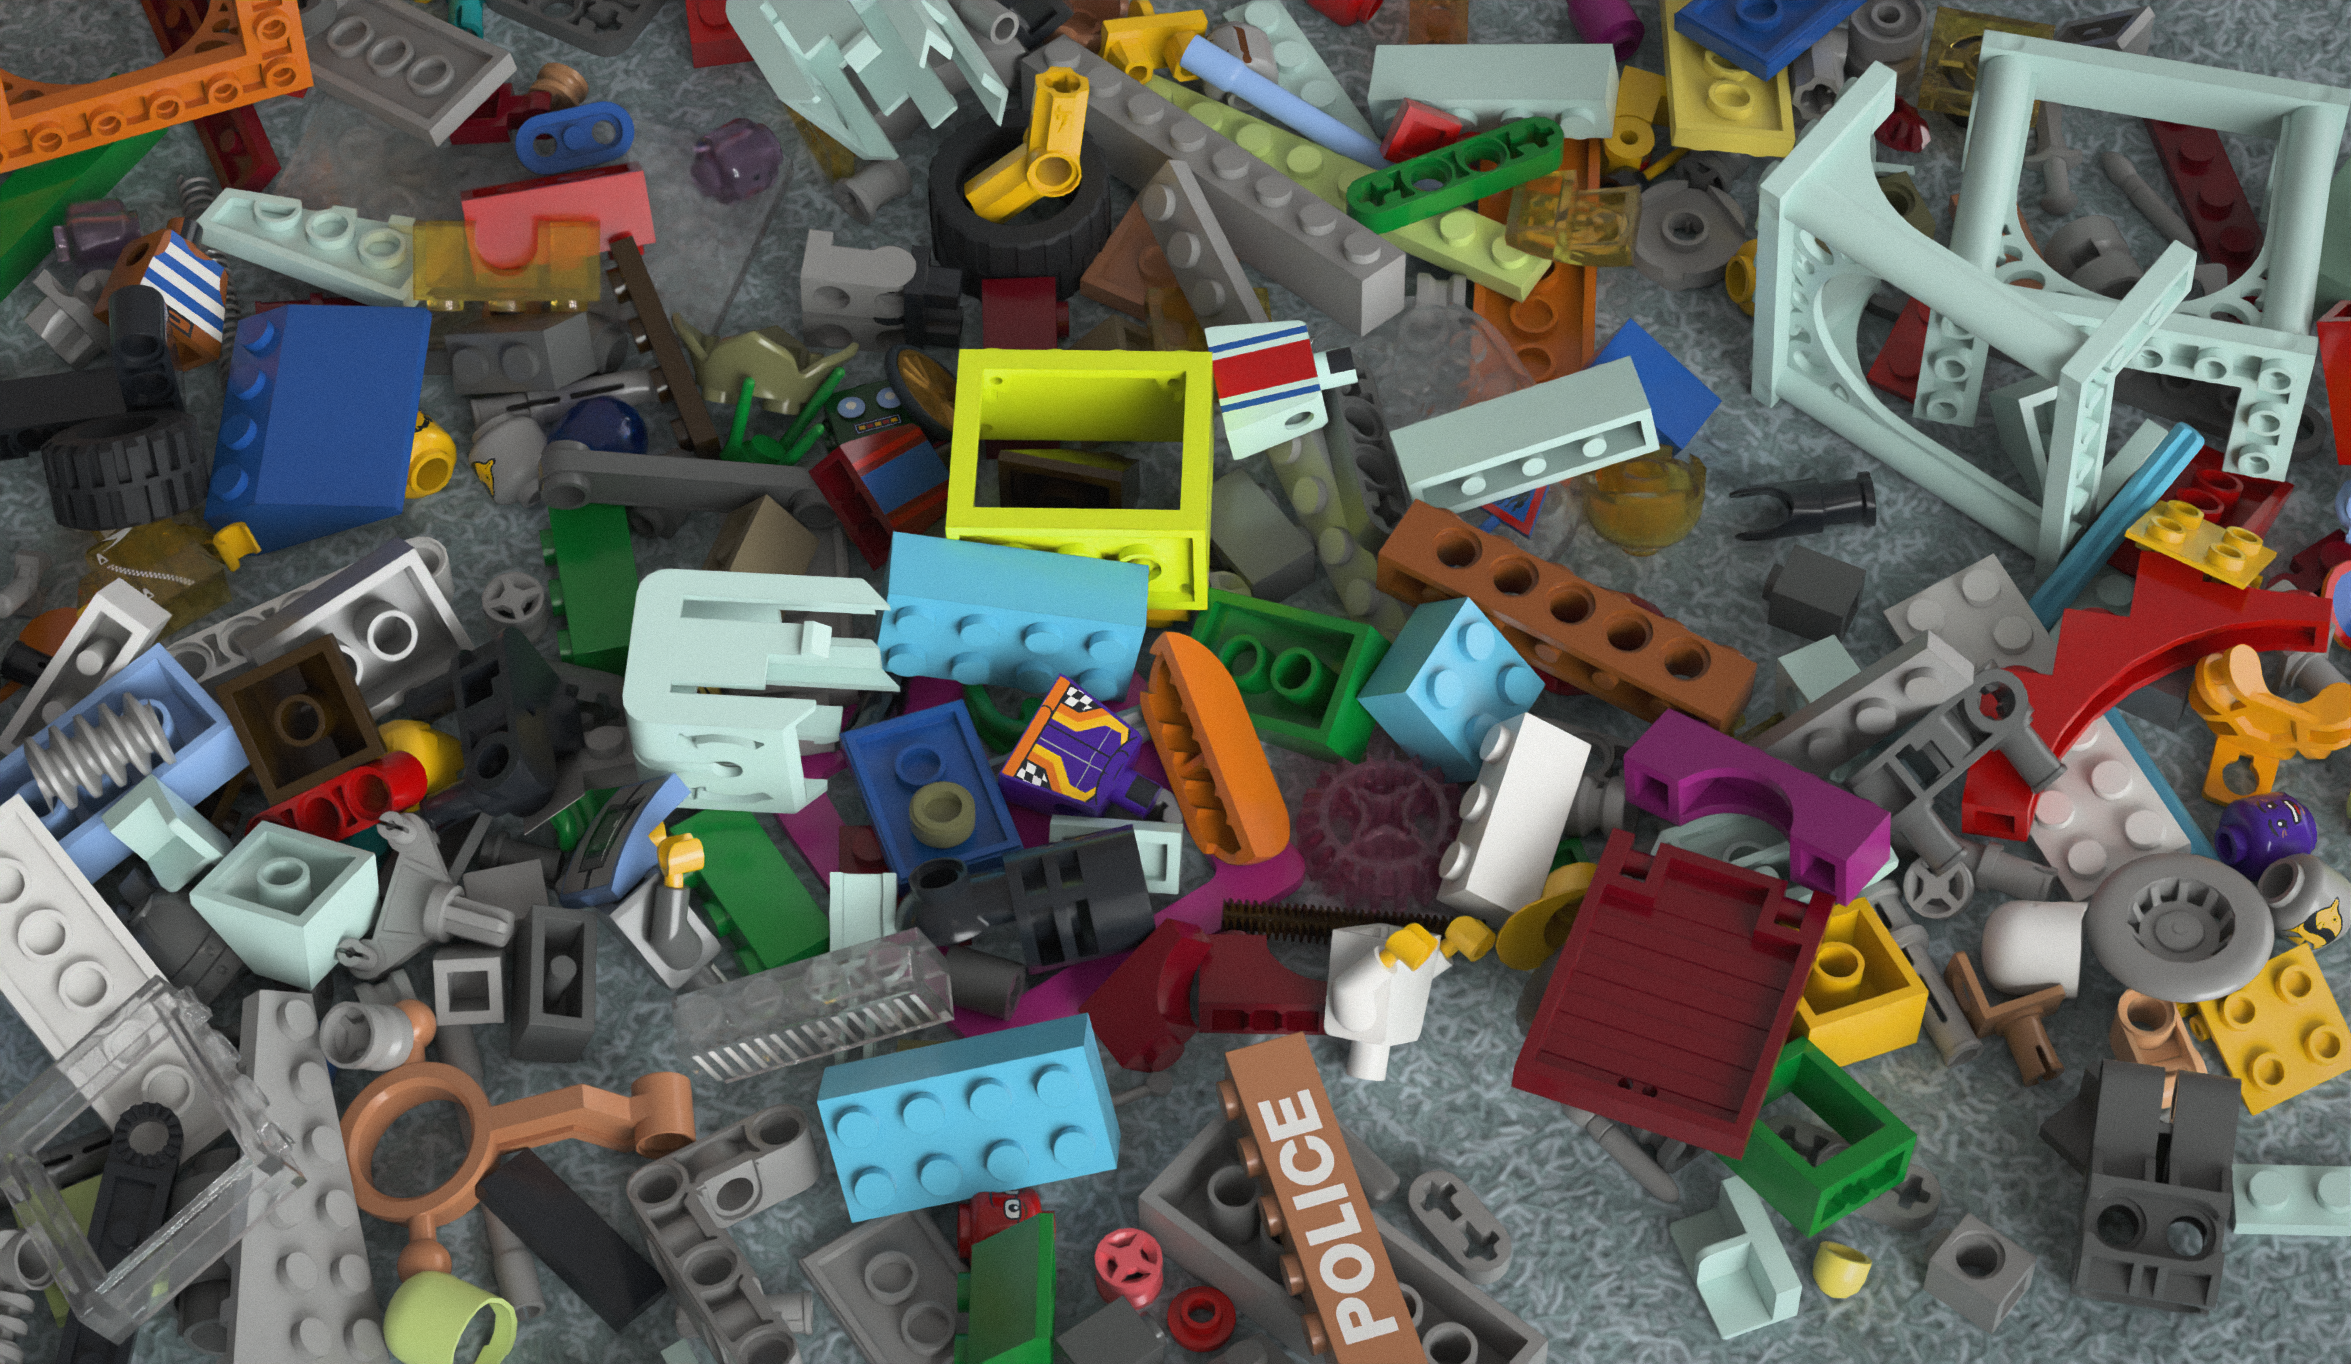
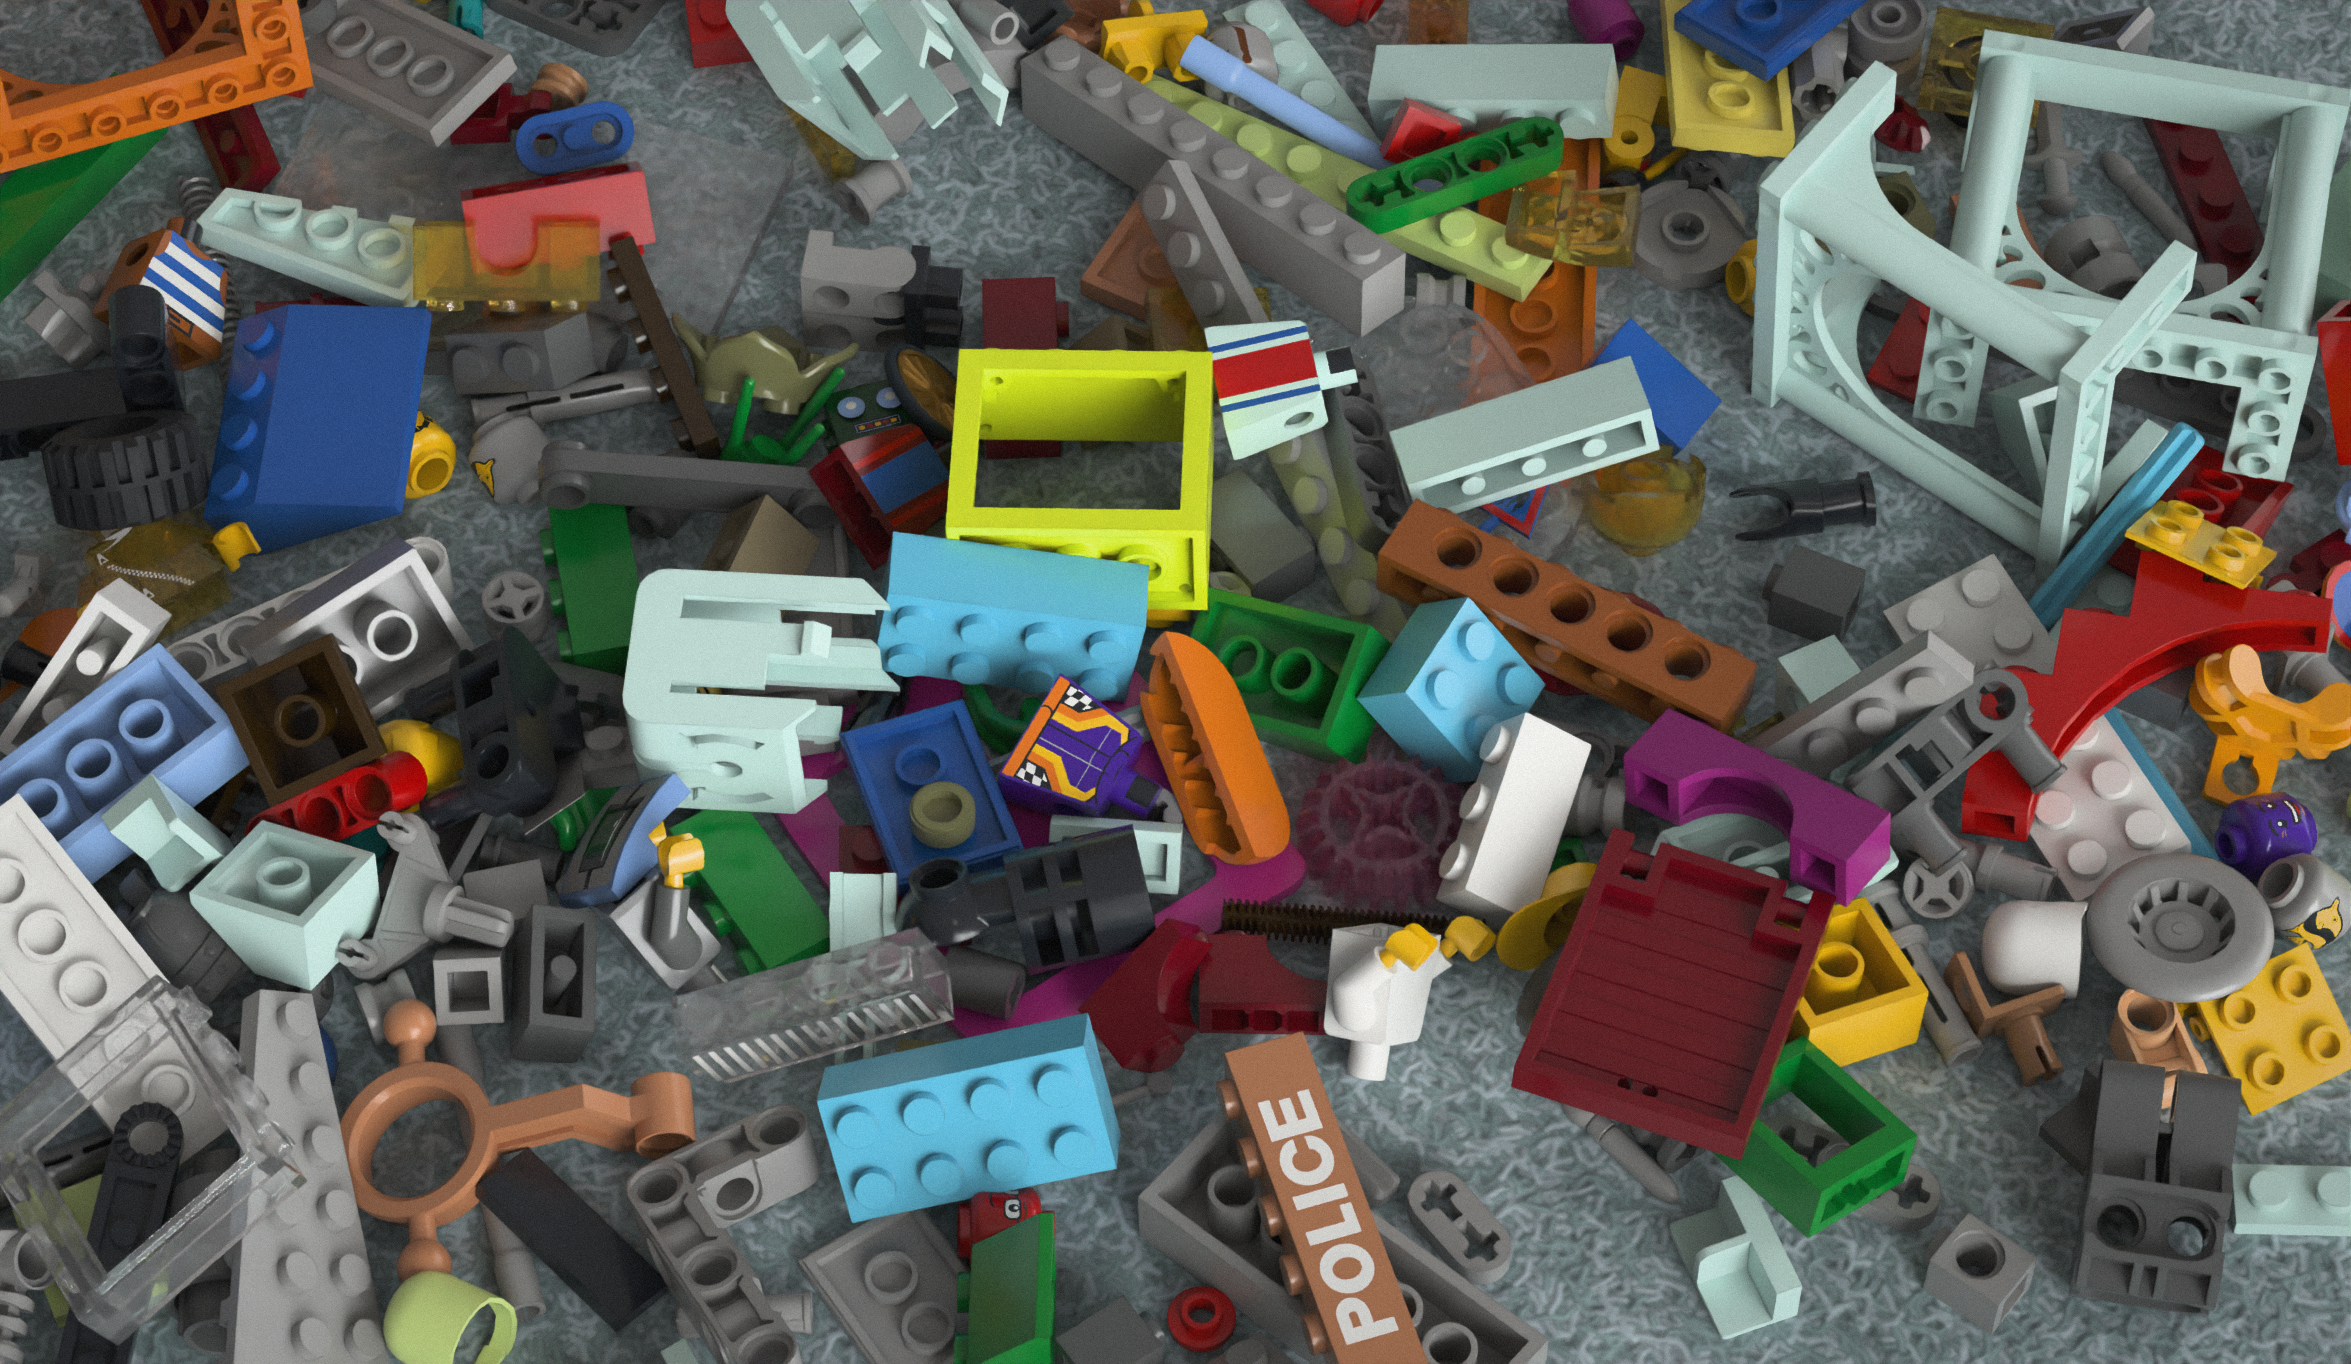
light grey piece [23,692,176,815] -> none
head [52,197,142,279] -> none
light grey wheel [319,1001,414,1072] -> none
clear blue hair [546,395,649,455] -> none
clear purple head [690,117,783,207] -> none
black tyre [927,108,1112,303] -> none
yellow piece [964,66,1089,224] -> none
dark brown slope [997,449,1140,509] -> none
coral wheel [1094,1228,1163,1310] -> none
light yellow hinge [1813,1241,1872,1298] -> none

